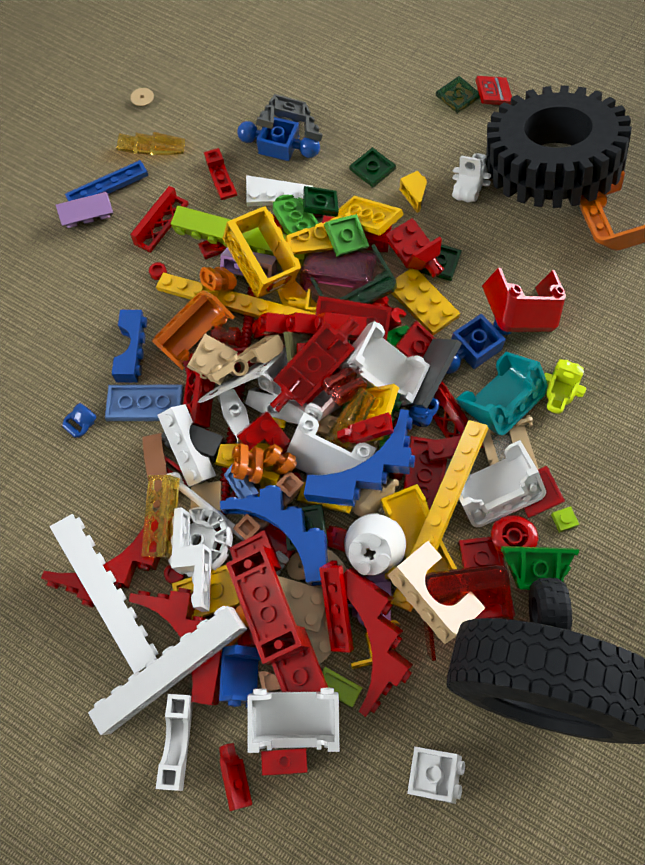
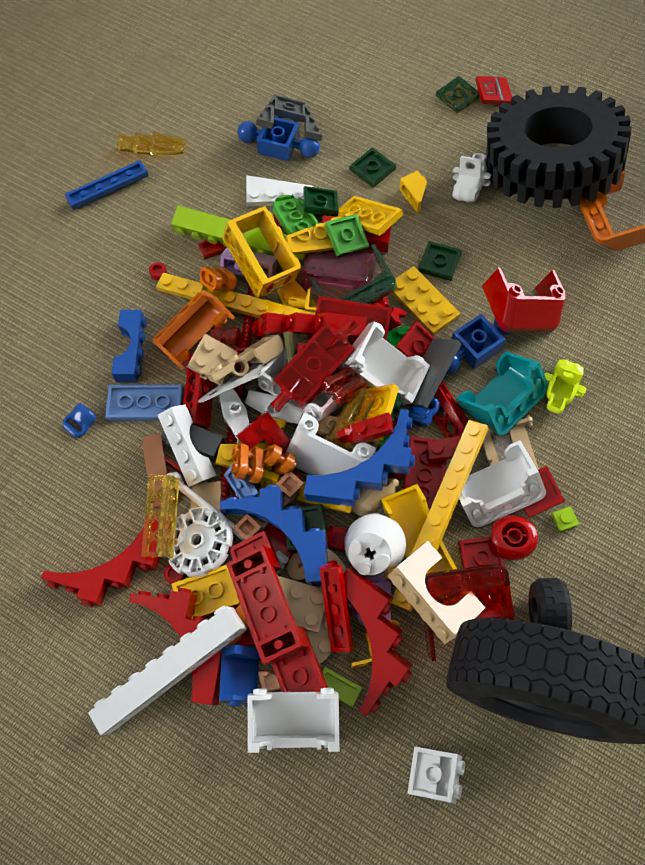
white brick [50,514,159,673] -> none
lavender brick [56,192,113,228] -> none
red fence [130,186,189,253] -> none
tan piece [131,88,154,106] -> none
white arch [156,694,194,791] -> none
white bracket [170,508,211,612] -> none
red slope [203,148,237,200] -> none
red hinge [219,743,252,811] -> none
red brick [261,748,308,776] -> none
red plate [384,218,445,278] -> none
green wing [501,546,579,590] -> none

